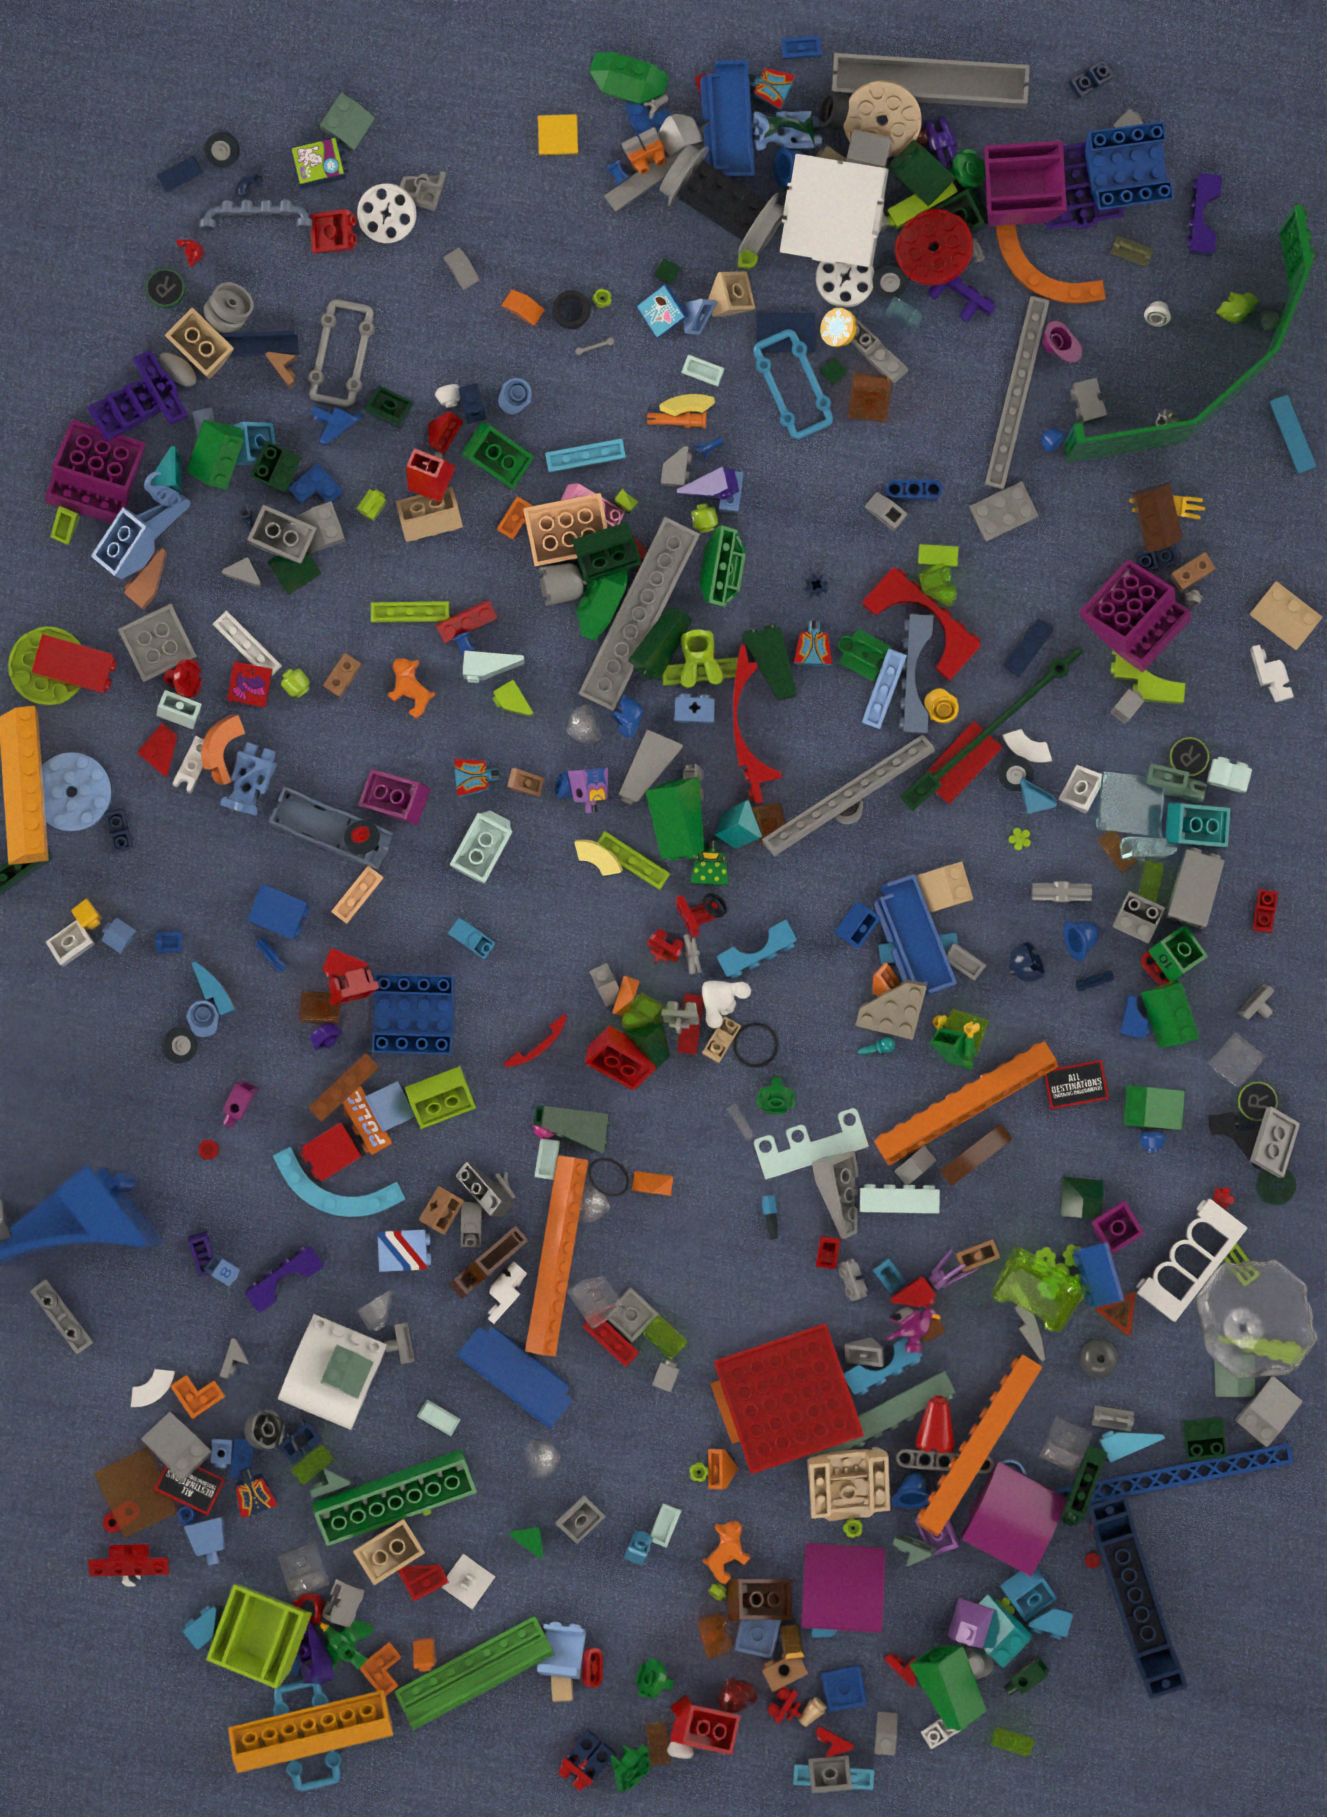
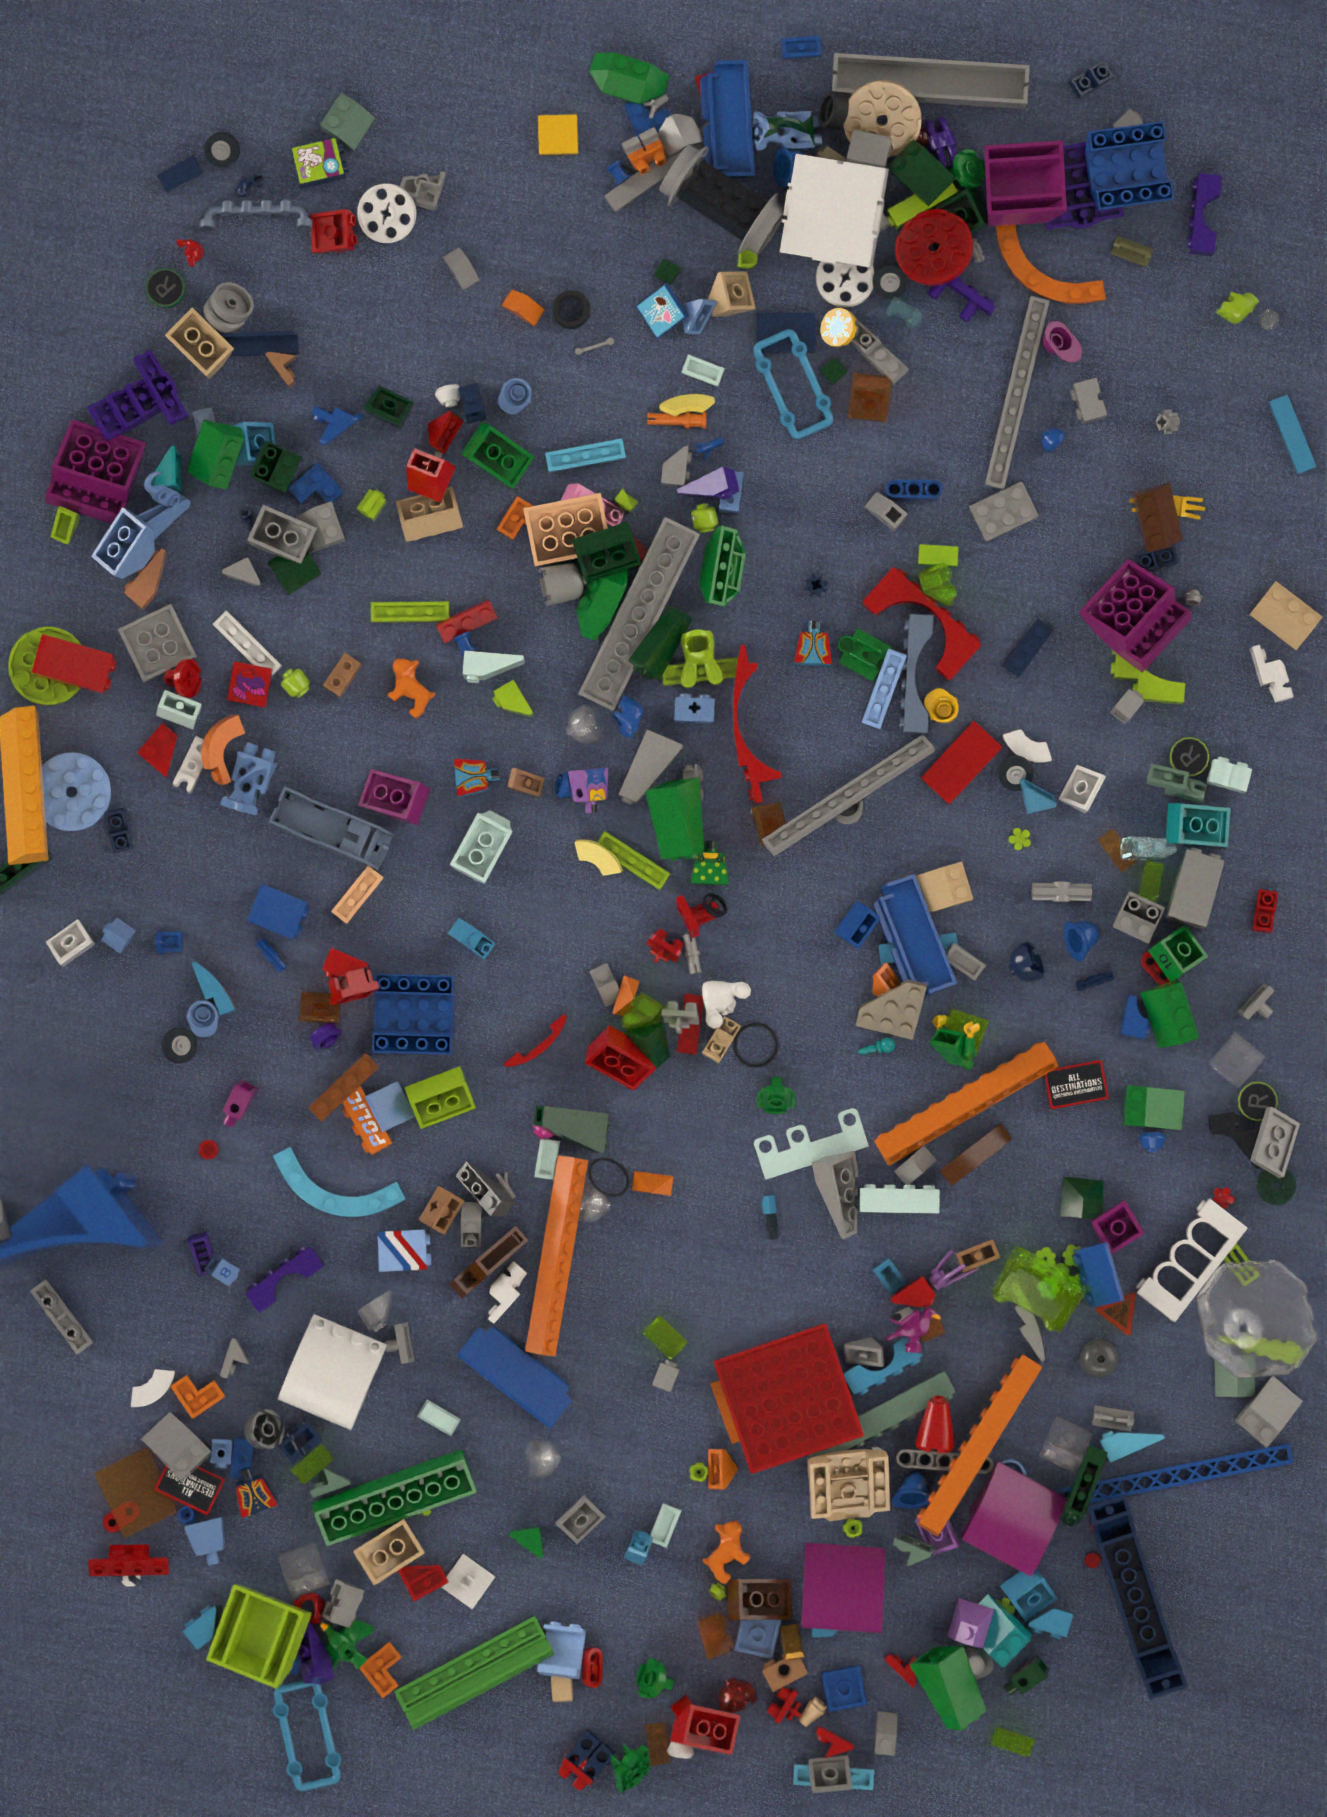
yellow slope [71,898,103,930] -> none
light grey arm [159,353,196,386] -> none
light orange slope [228,1690,393,1773] -> none
red slope [301,1122,363,1182] -> none
light grey bar [308,299,375,408] -> none
sand green slope [321,1345,374,1399] -> none
black wheel [344,820,380,854] -> none
orange slope [413,1637,437,1672] -> none
clear slope [567,1276,625,1329] -> none
red plate [582,1312,639,1367] -> none
lime plate [593,289,612,308] -> none
light grey tile [603,1287,659,1343] -> none
teal slope [715,800,762,849] -> none
dark azure arch [716,920,797,979] -> none
clear axle [727,1104,755,1140] -> none
dark green slope [742,624,797,701] -> none
torso [749,68,795,113] -> none
red slope [816,1236,840,1269] -> none
light grey hinge [838,1259,868,1301] -> none
dark green bar [899,646,1083,812] -> none
white slope [921,1719,960,1749] -> none
green panel [1064,204,1315,463] -> none
clear light blue piece [1096,771,1164,838] -> none
white cone [1144,301,1171,327] -> none
medium nougat brick [1170,552,1216,592] -> none
dark green slope [1181,1417,1227,1461] -> none

